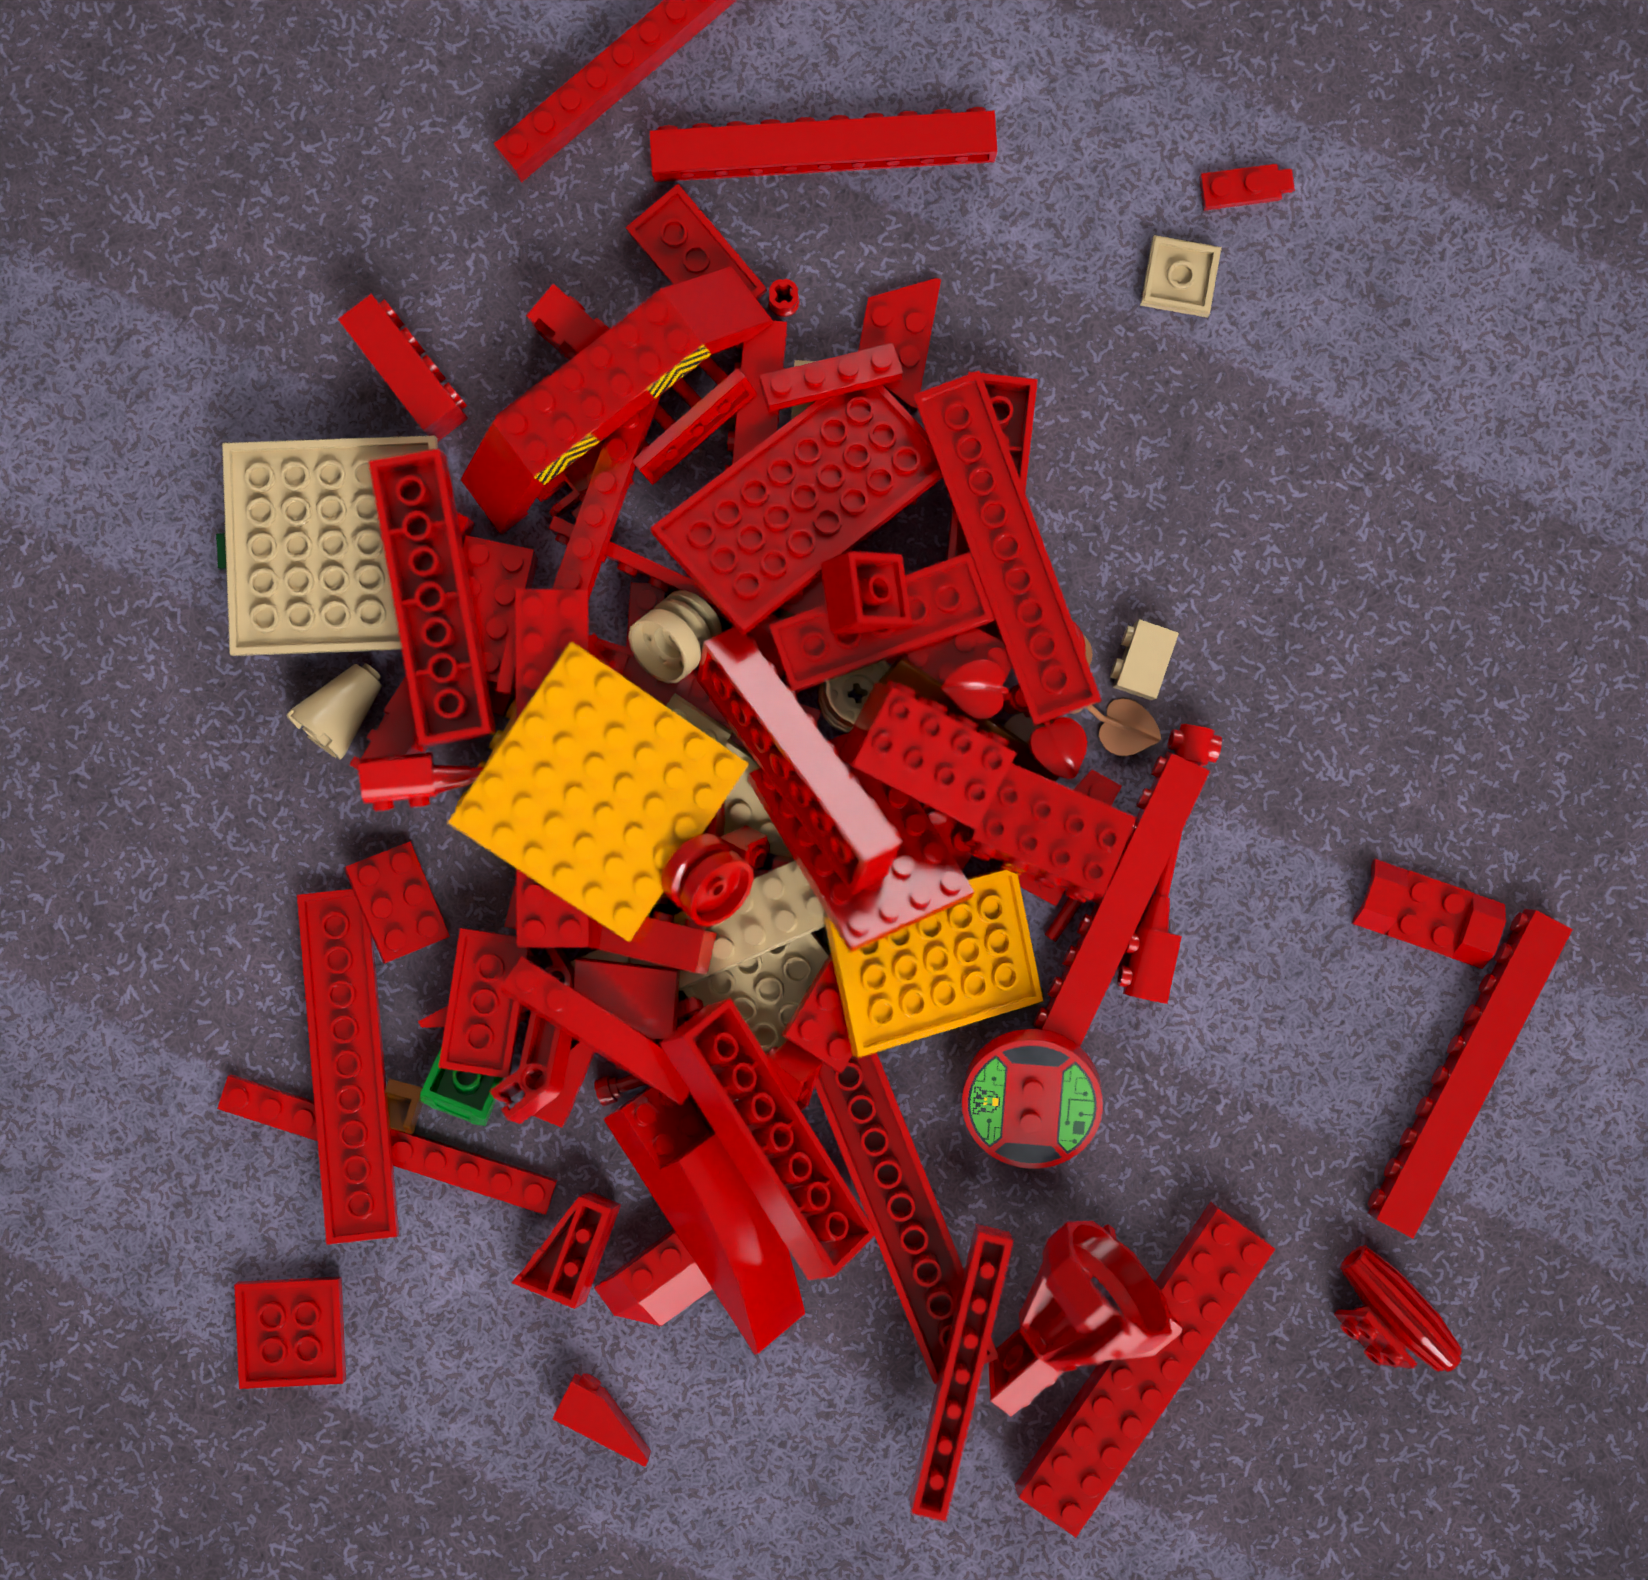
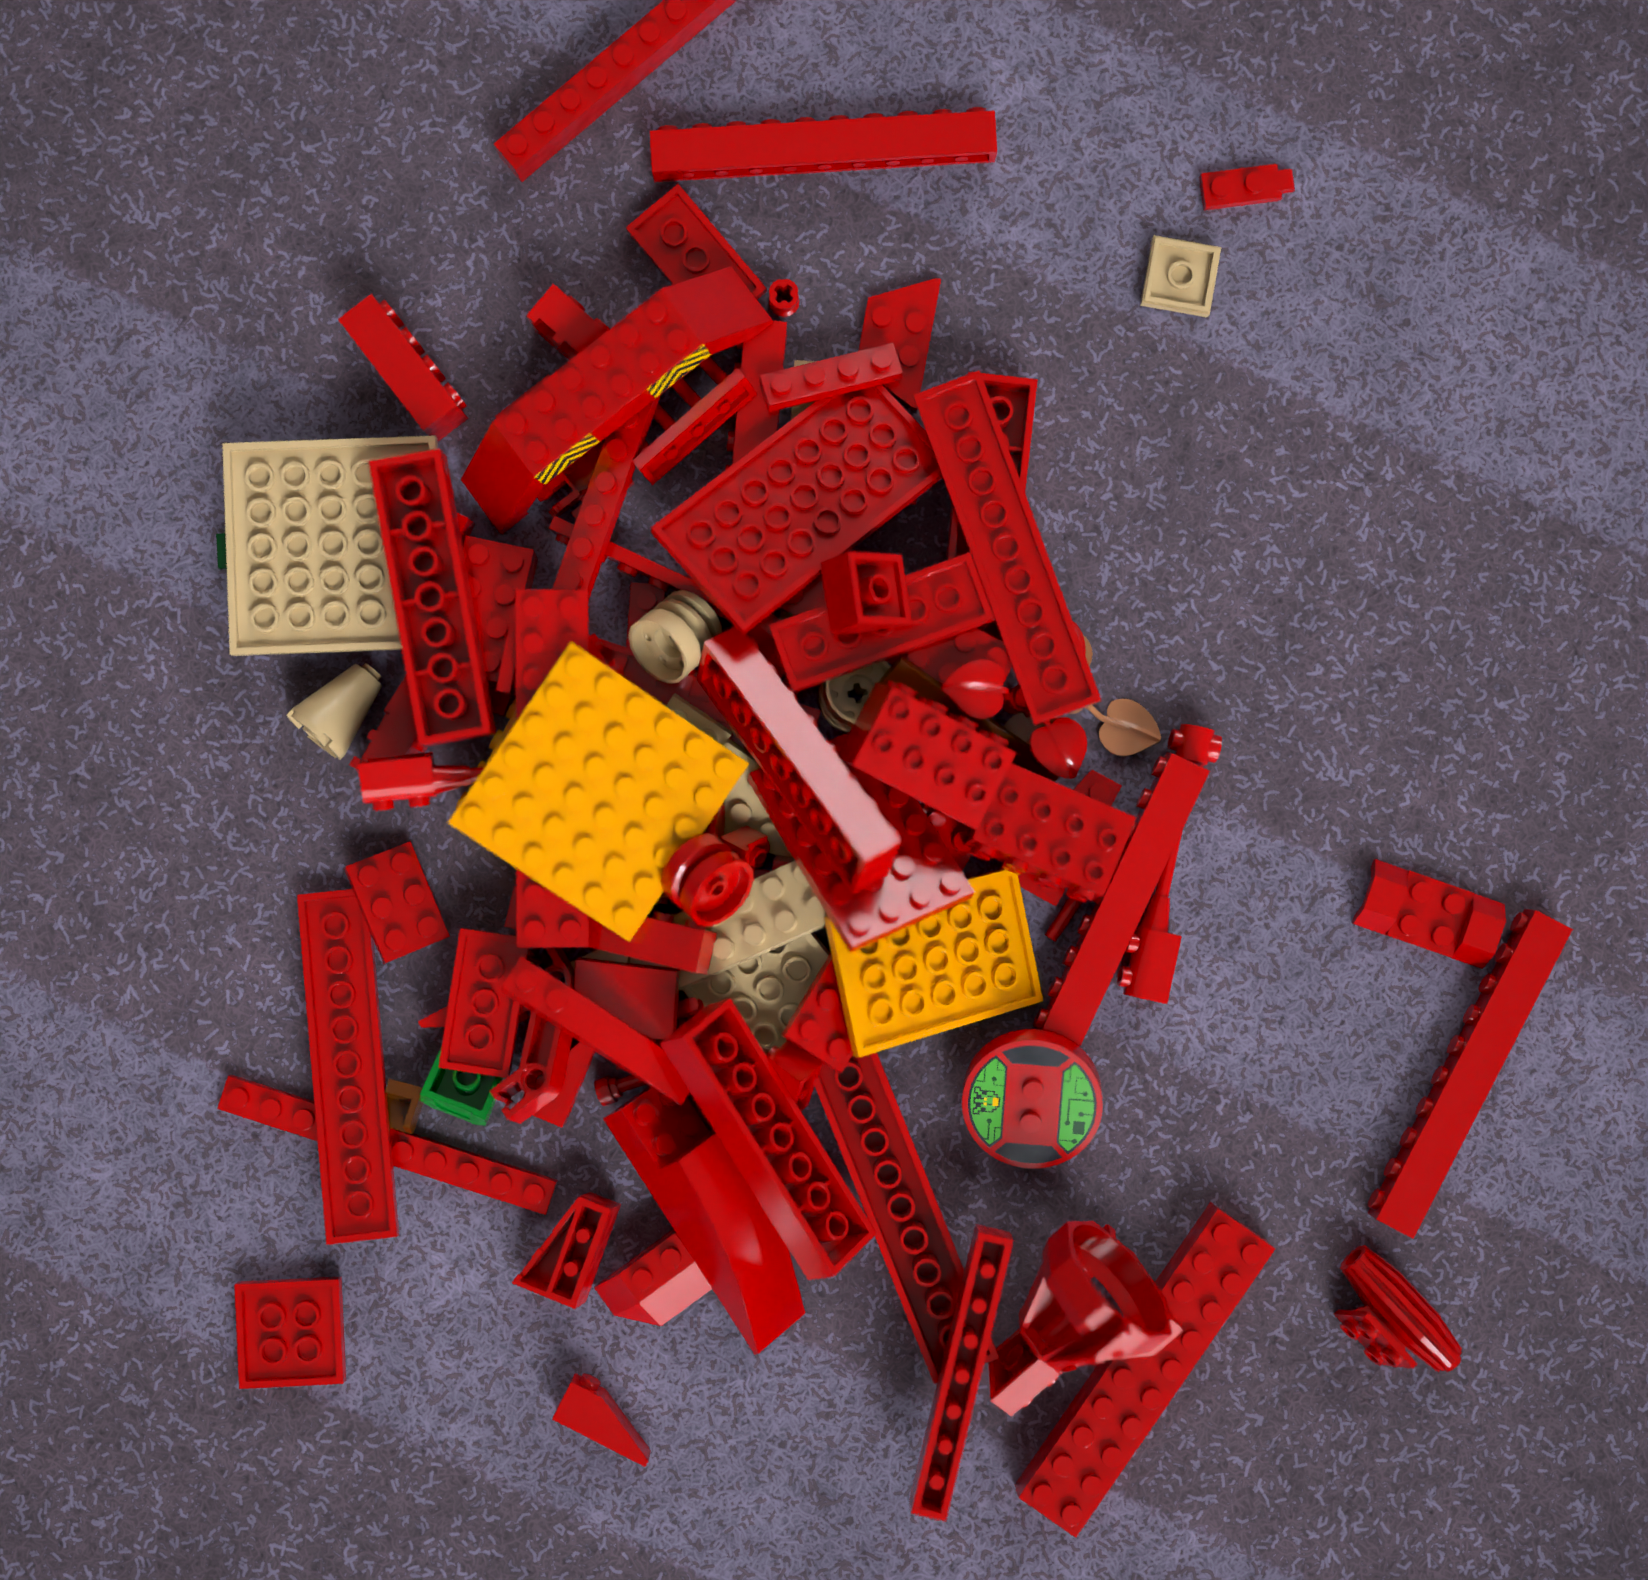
tan brick [1110,619,1179,700] -> none

